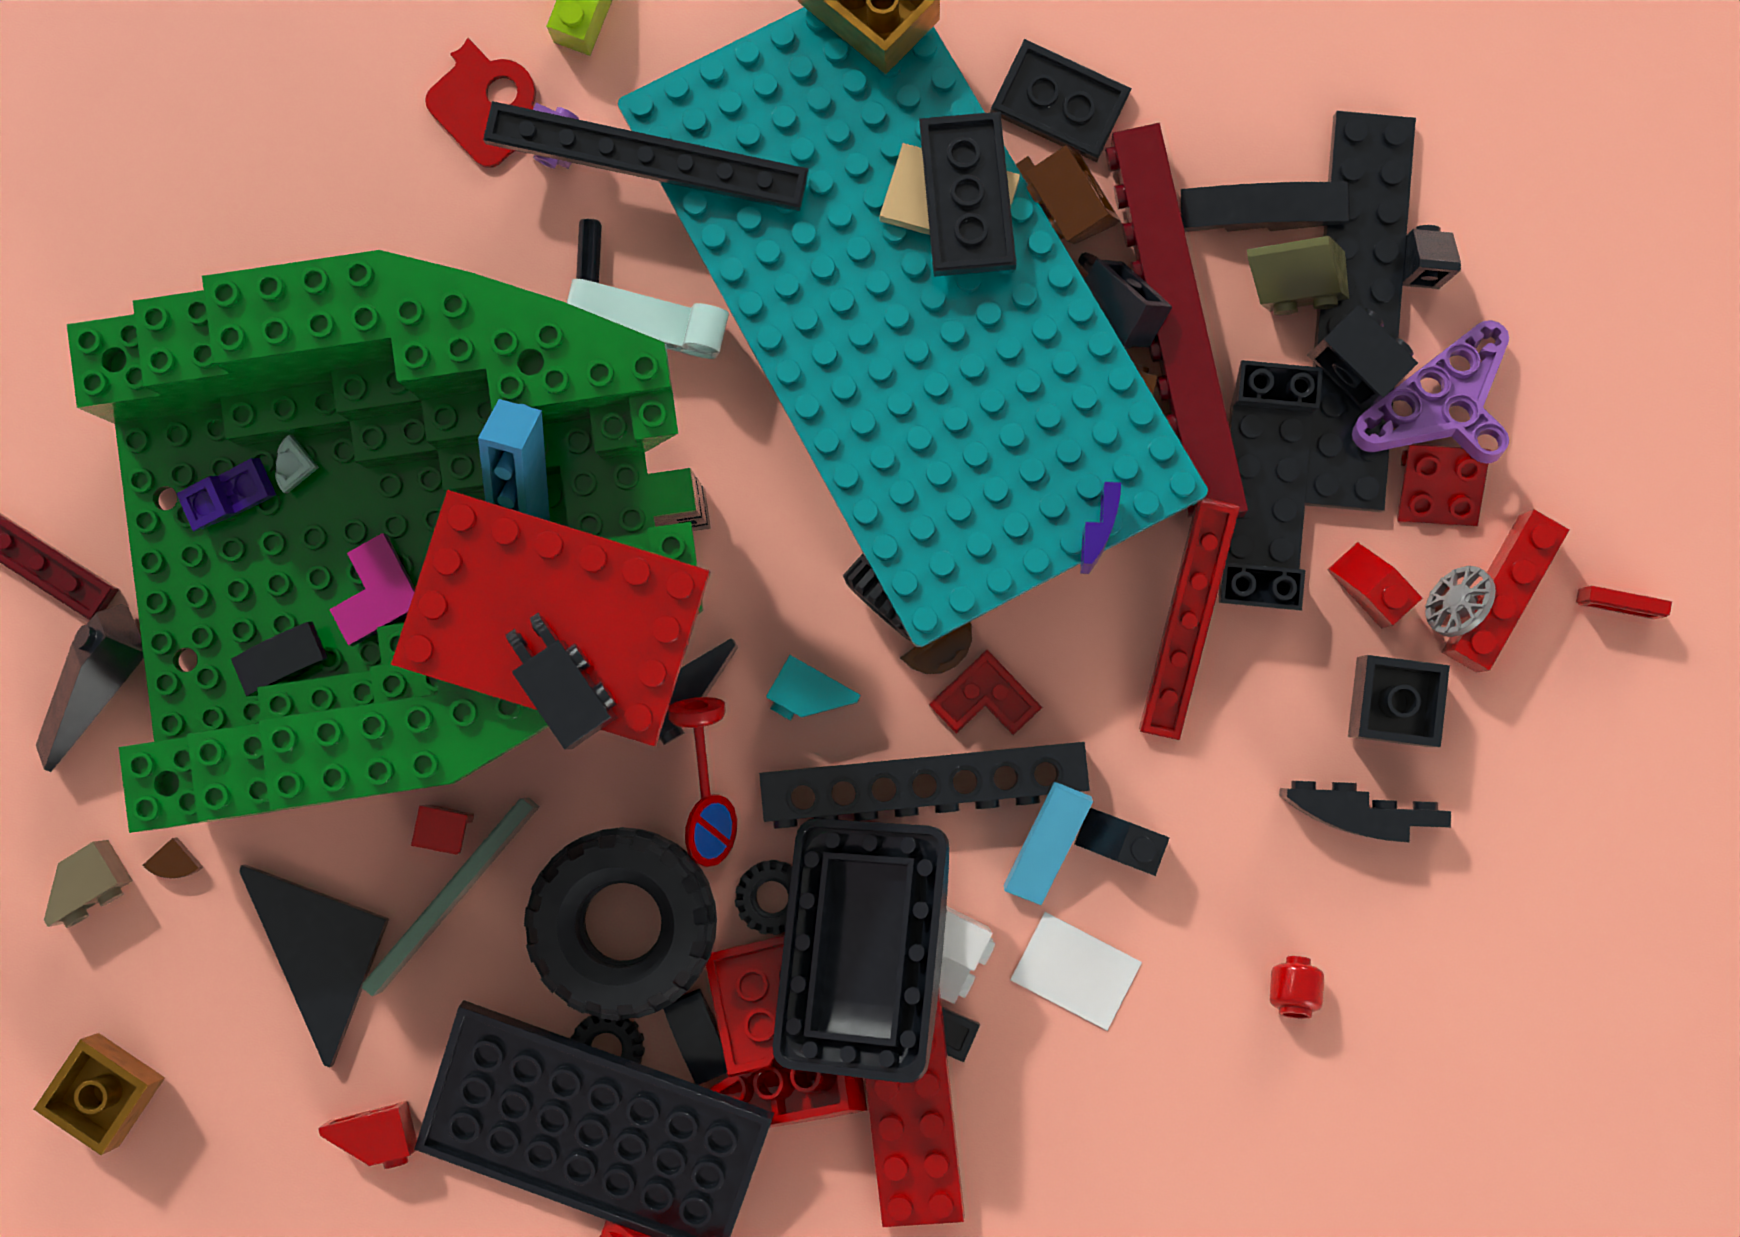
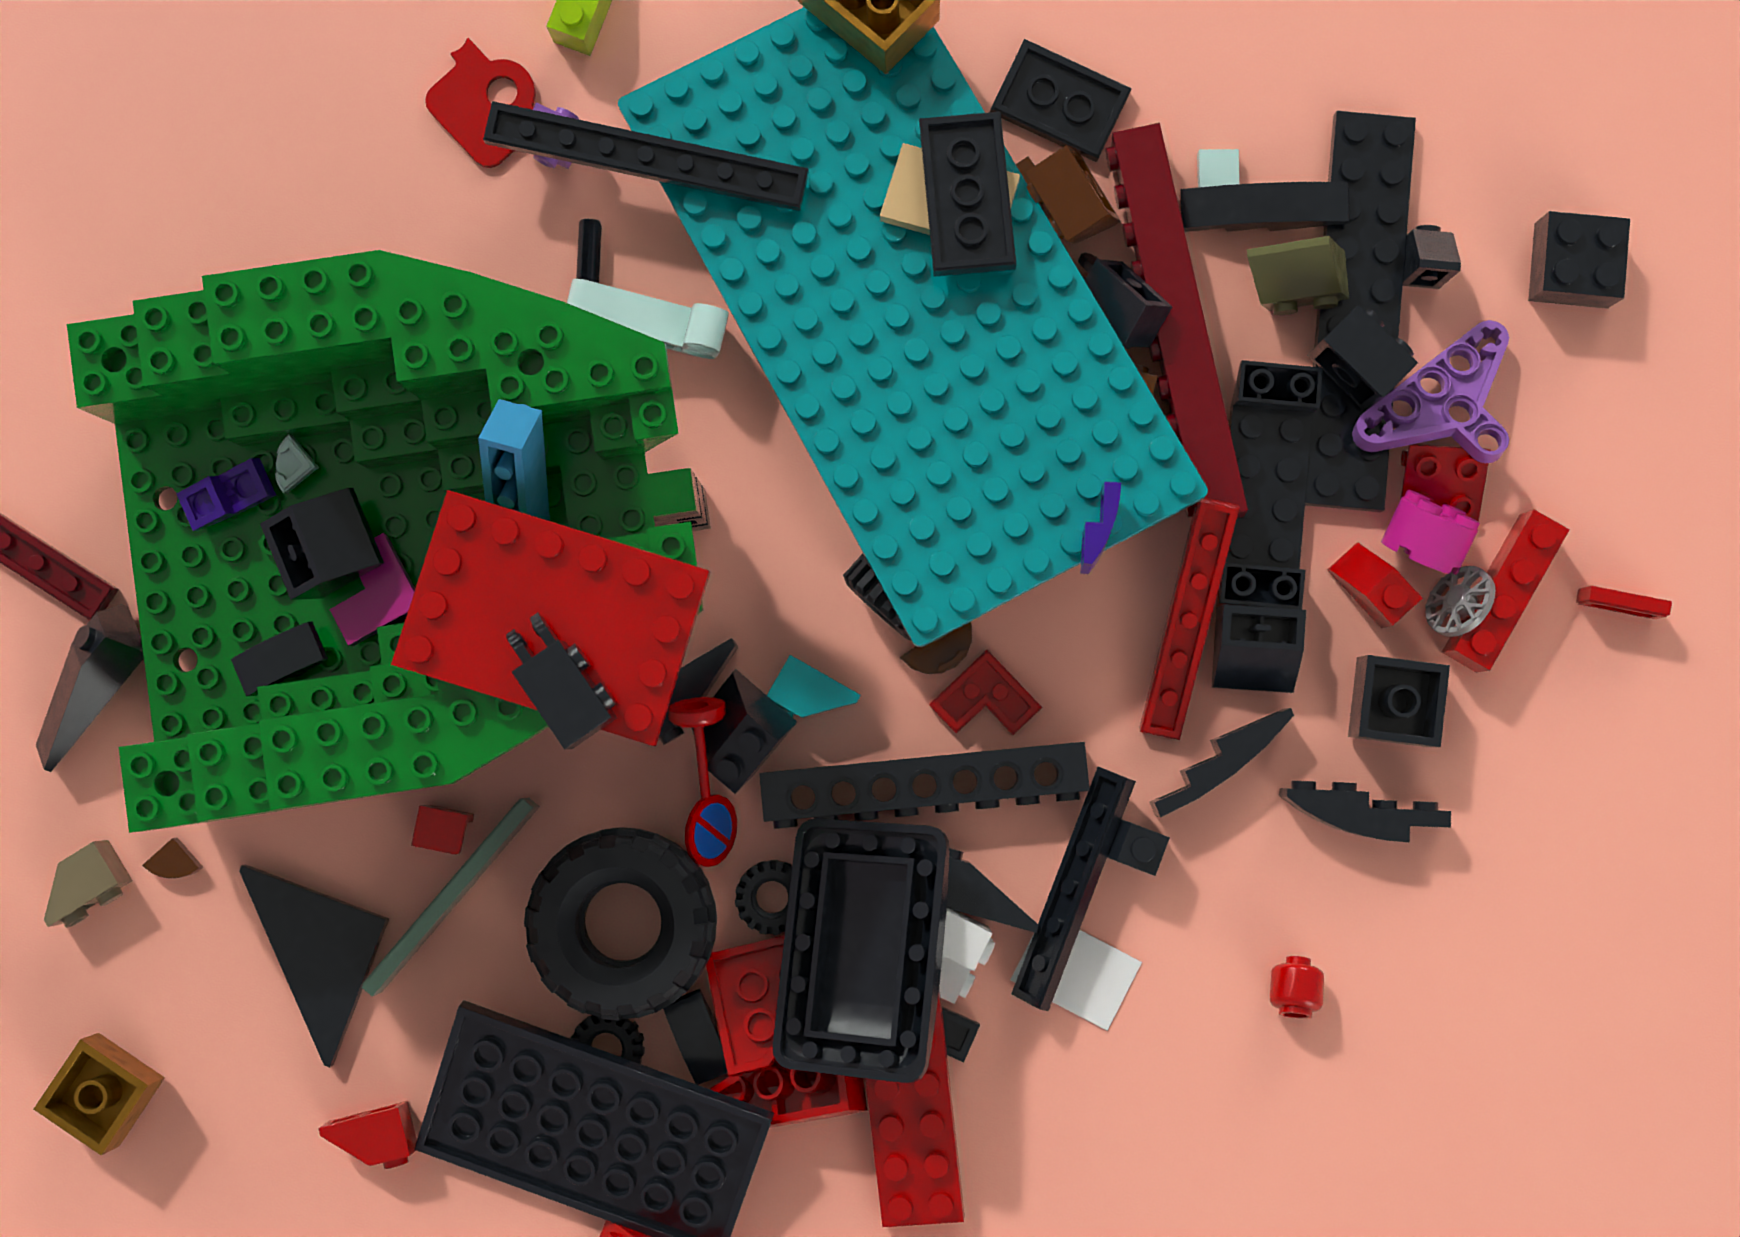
medium azure tile [1003,782,1093,905] -> none
none -> black slope [260,488,384,600]
none -> black slope [692,669,797,794]
none -> black slope [946,848,1039,933]
none -> black tile [1011,766,1136,1011]
none -> black slope [1149,708,1294,818]
none -> light aqua tile [1197,149,1239,187]
none -> black slope [1211,604,1306,693]
none -> dark pink brick [1381,490,1480,575]
none -> black brick [1528,211,1630,309]

